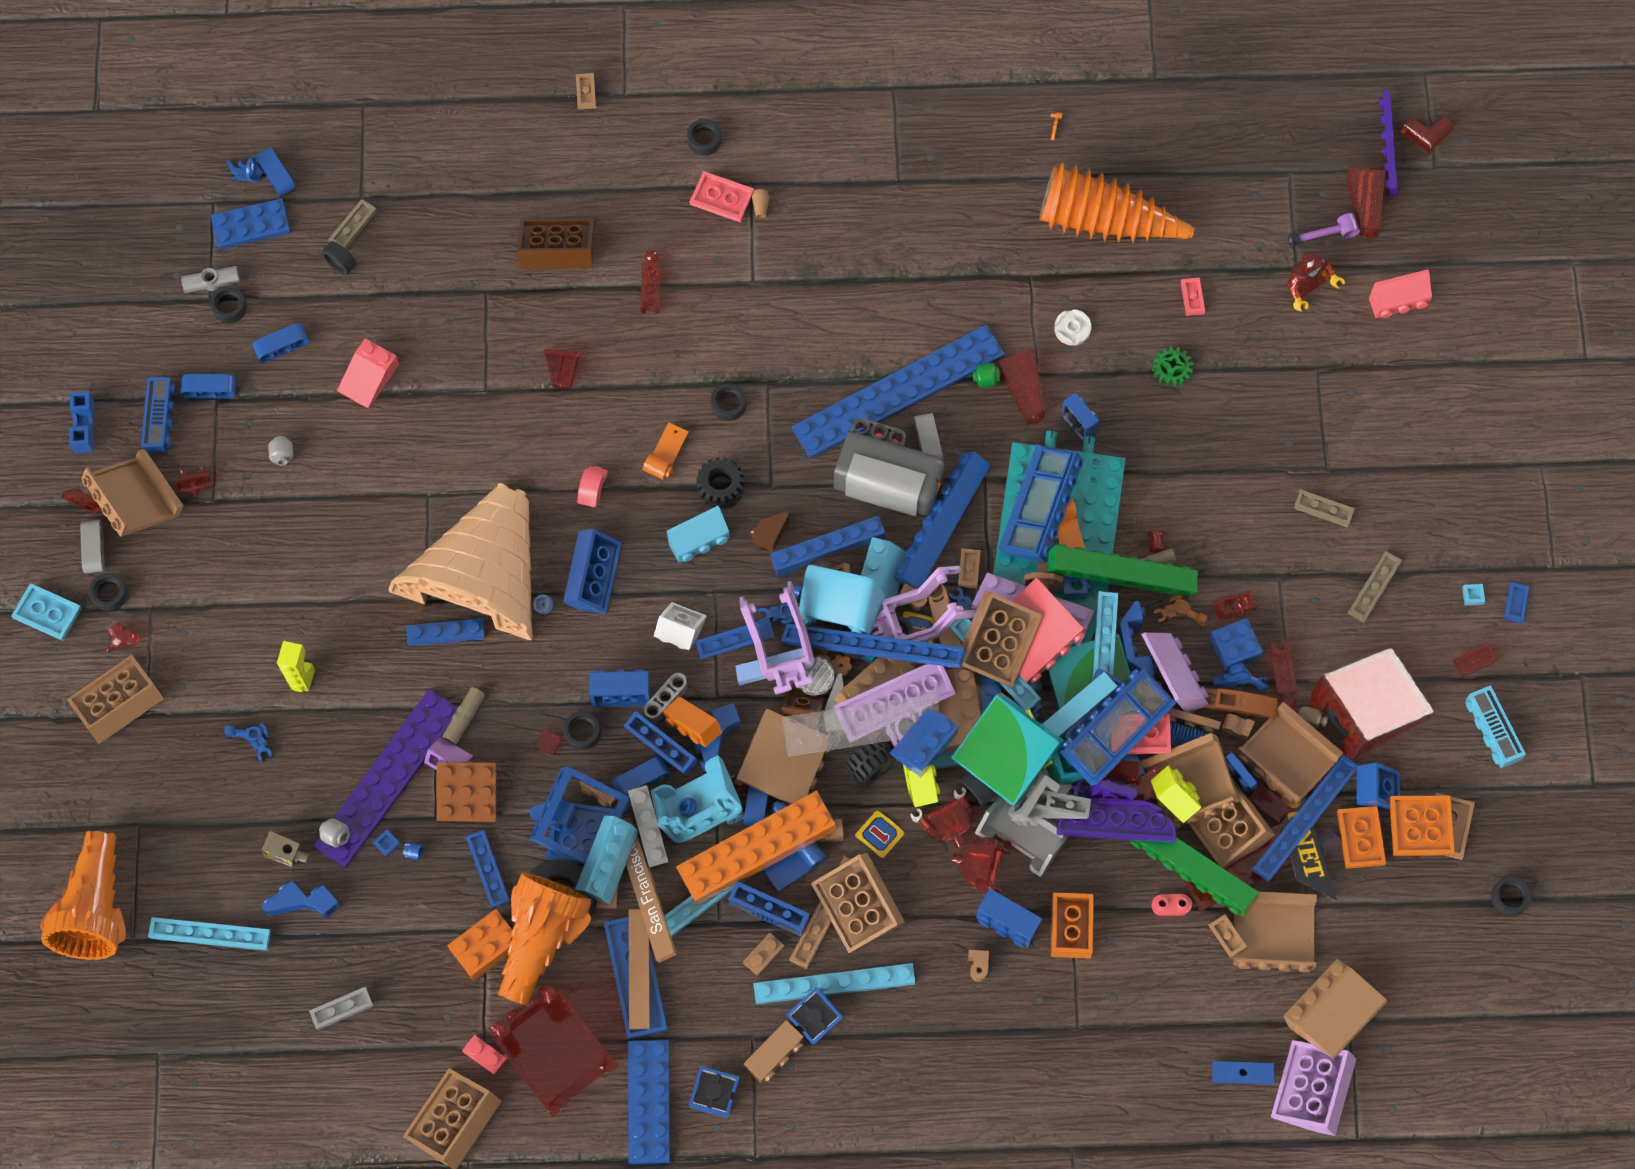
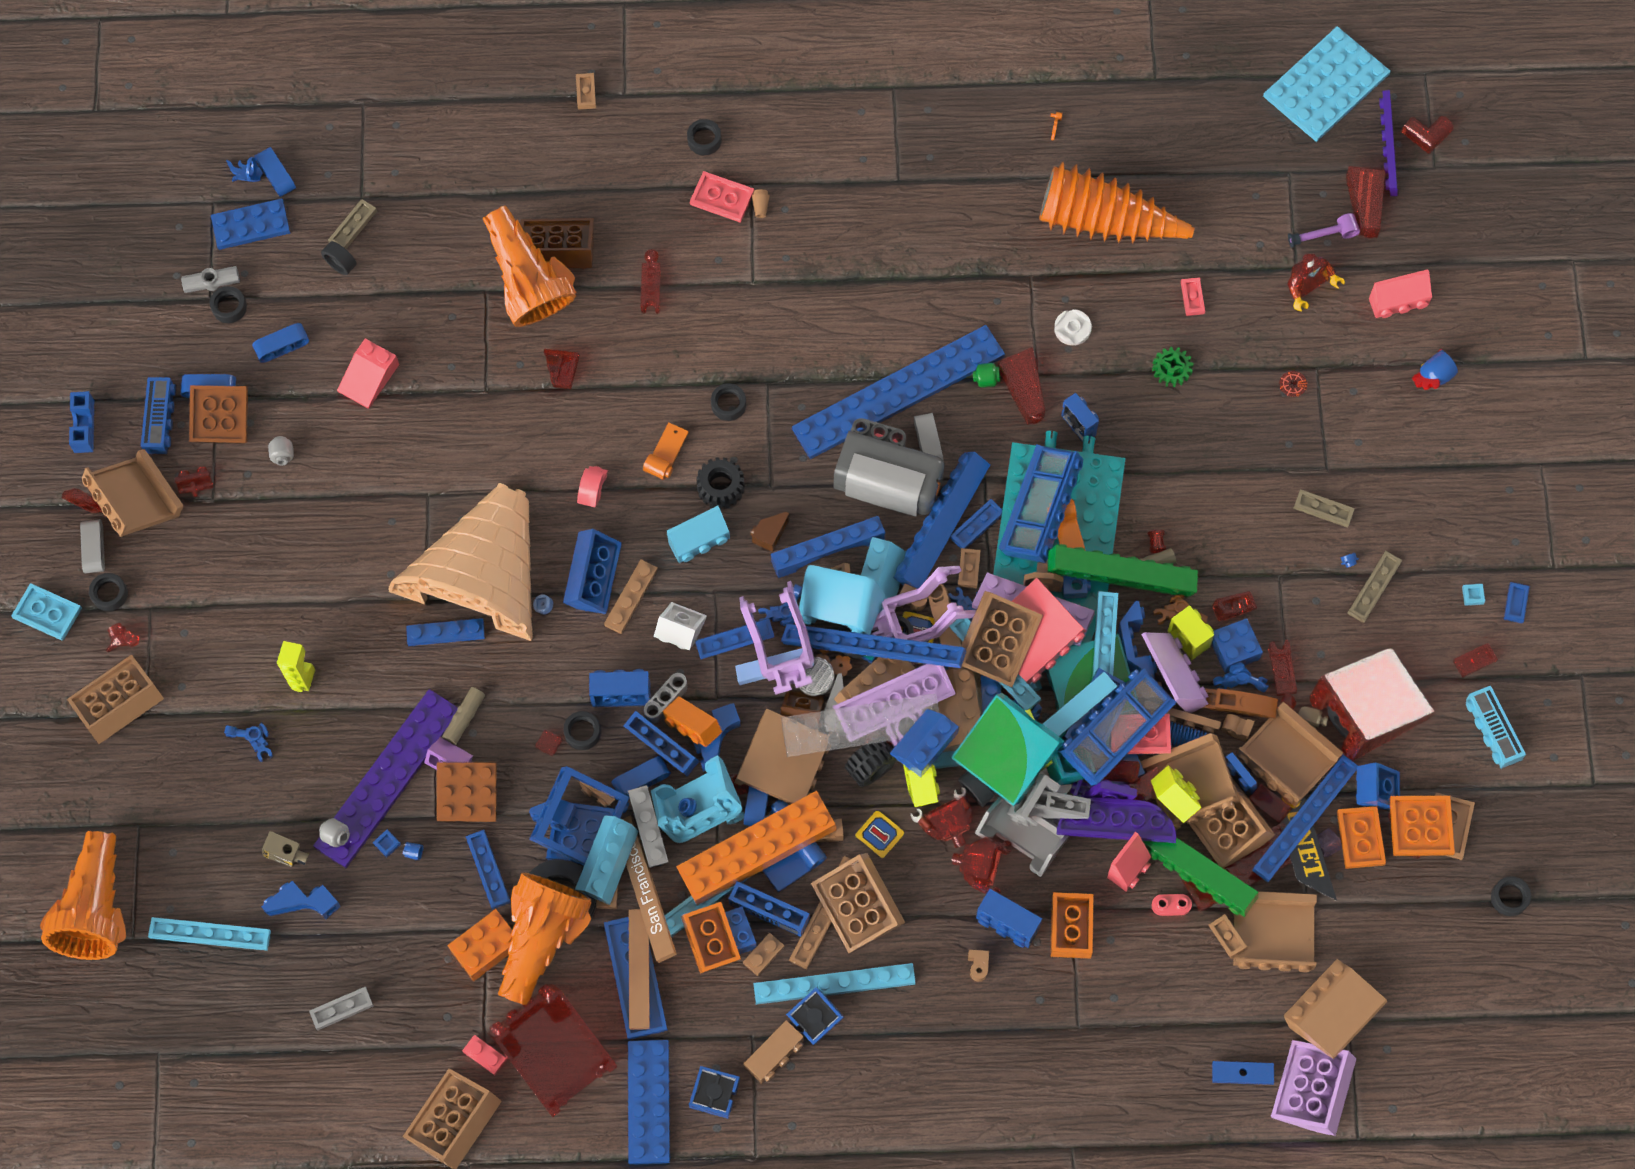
none -> dark orange plate [189,385,248,443]
none -> orange cone [483,205,576,327]
none -> medium nougat plate [604,560,658,634]
none -> orange brick [681,902,741,974]
none -> blue brick [725,906,757,955]
none -> blue plate [950,499,1002,549]
none -> coral slope [1107,832,1151,892]
none -> neon yellow brick [1168,605,1214,660]
none -> medium azure plate [1263,26,1391,142]
none -> clear red piece [1279,371,1307,397]
none -> blue plate [1341,553,1359,568]
none -> blue piece [1412,349,1458,390]

